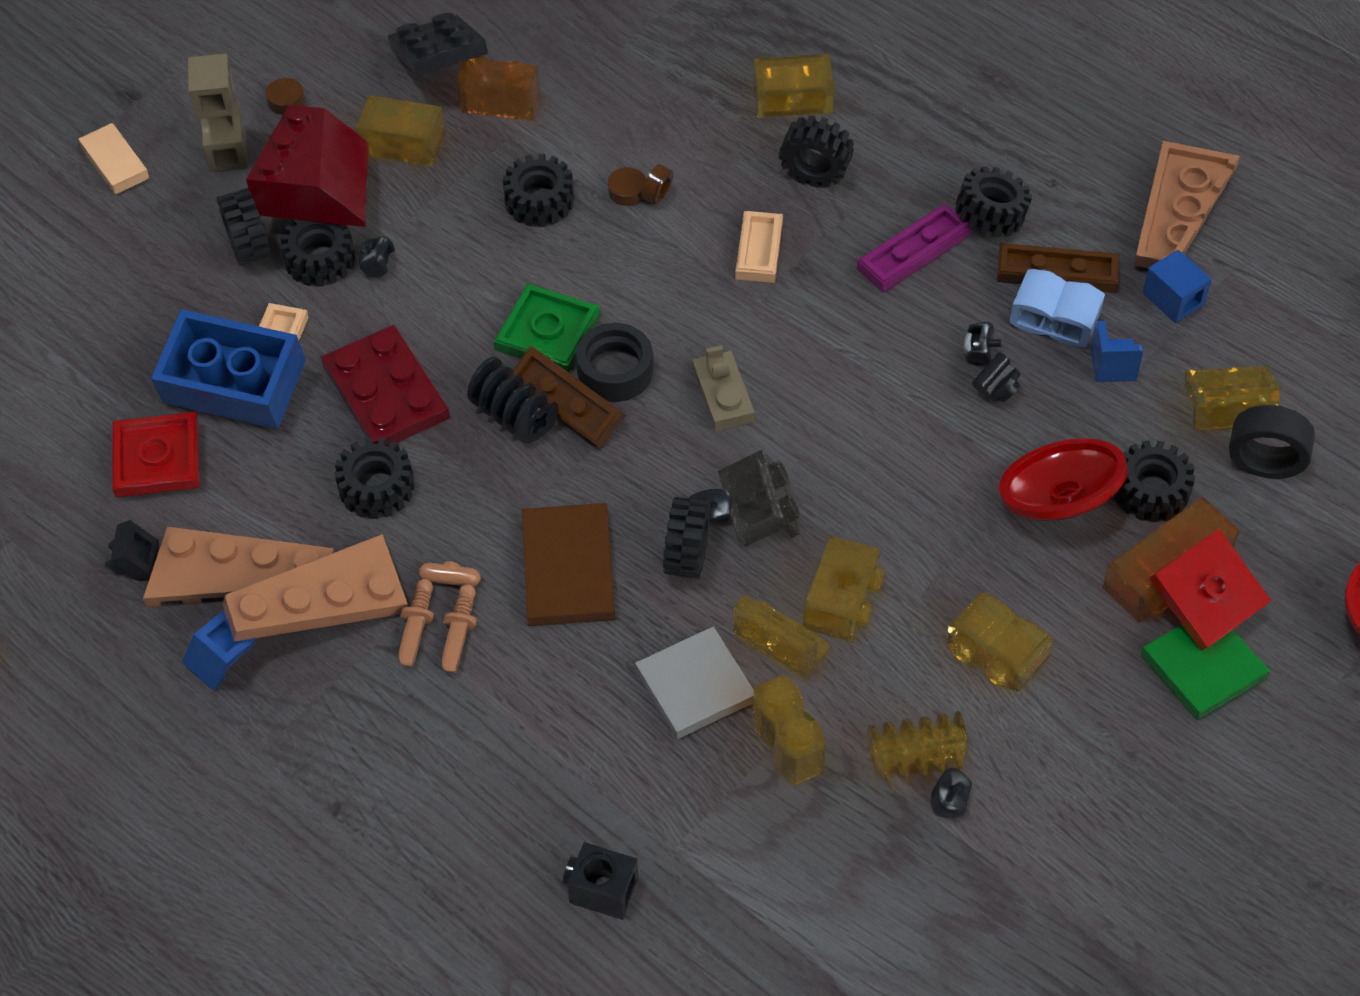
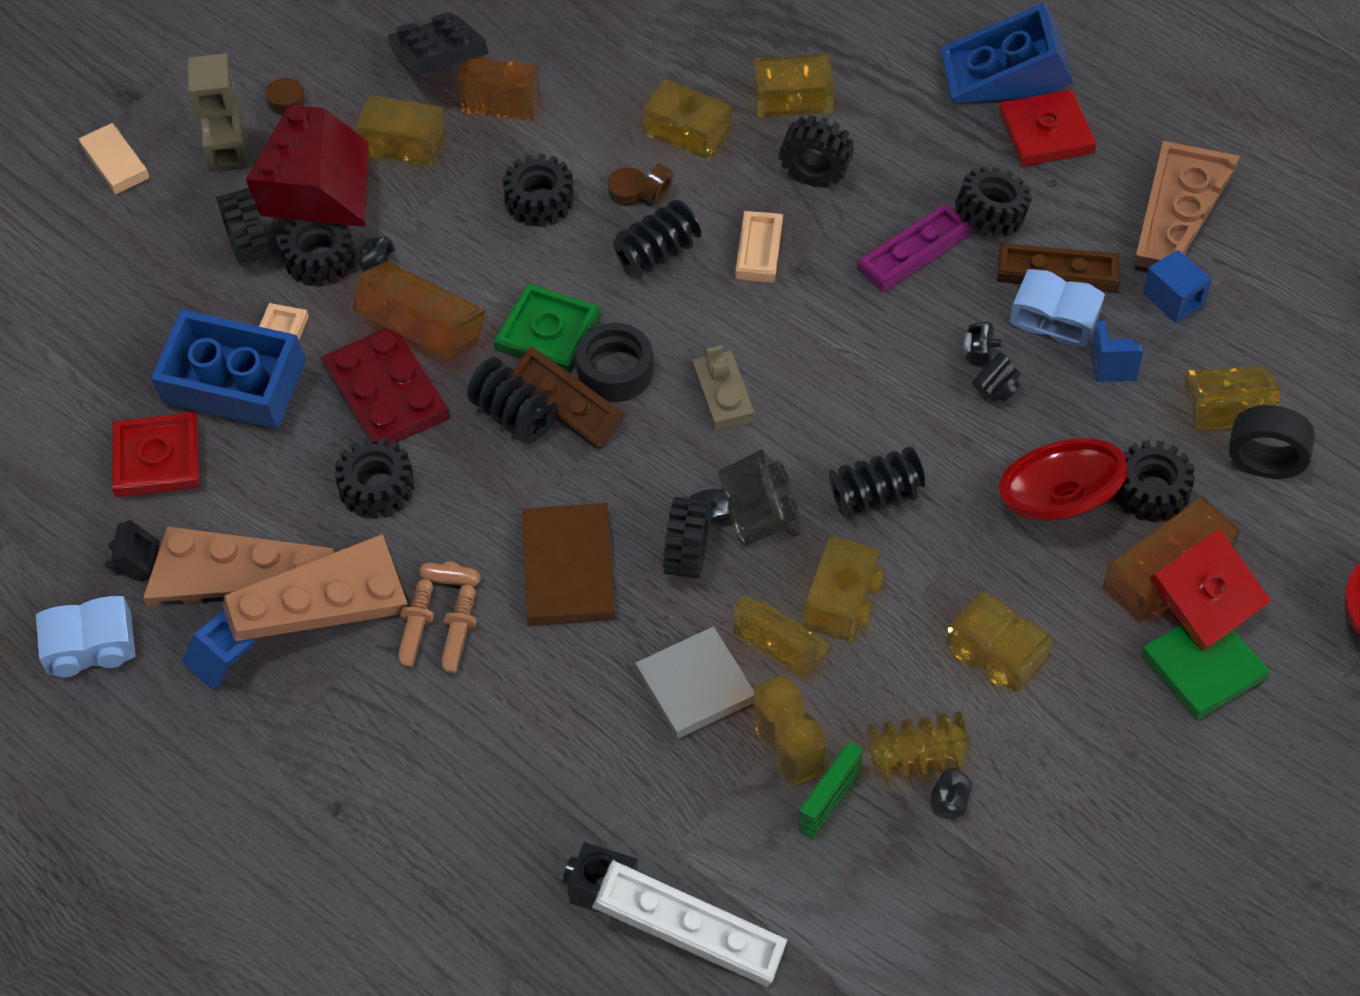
none -> light blue brick [36,596,136,677]
none -> clear orange brick [352,261,486,360]
none -> white tile [592,861,787,987]
none -> black piece [614,200,702,279]
none -> clear yellow brick [642,79,732,161]
none -> green tile [798,742,864,840]
none -> black piece [829,446,925,520]
none -> blue slope [941,2,1073,103]
none -> red plate [999,90,1097,167]

